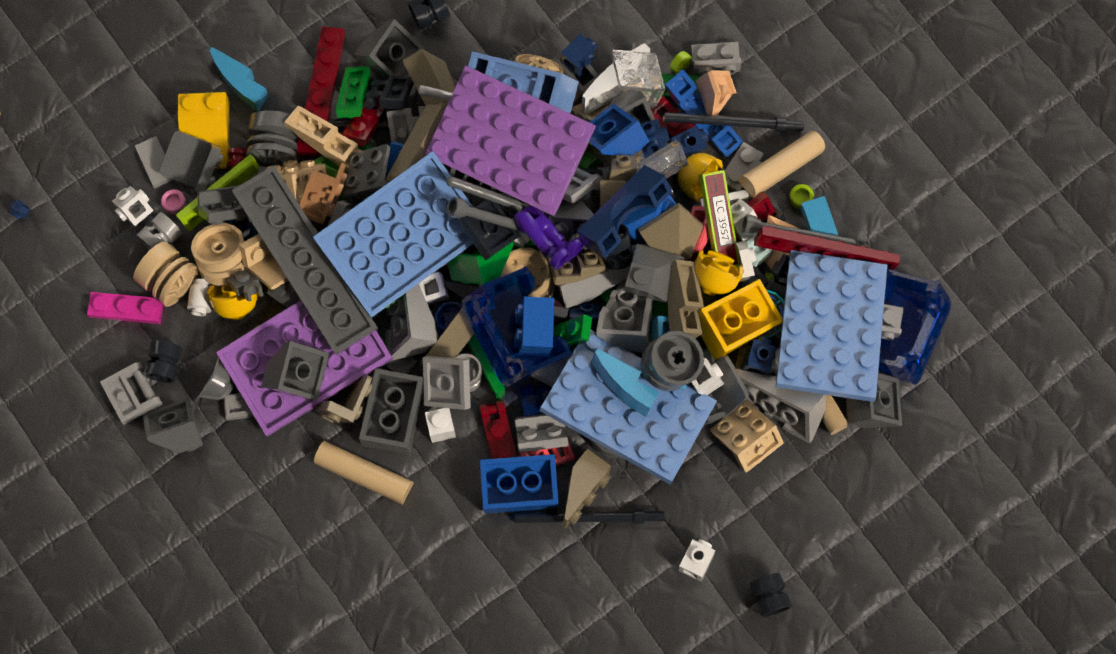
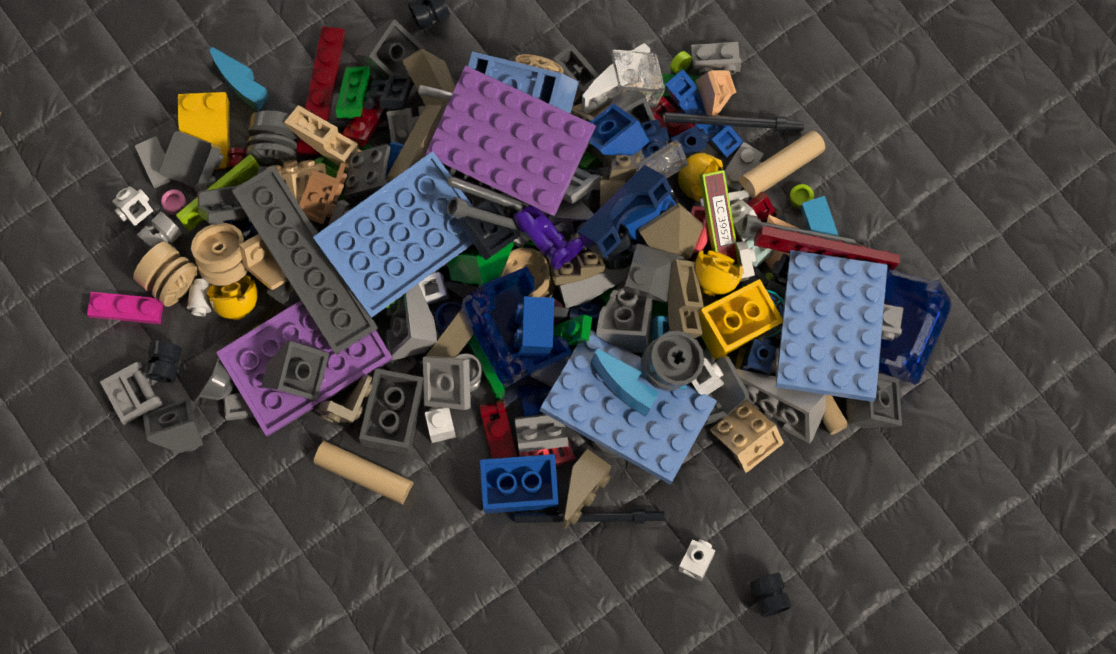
dark blue plate [8,198,31,220] -> none
dark grey plate [227,270,263,301] -> none
dark blue brick [561,34,597,77] -> none

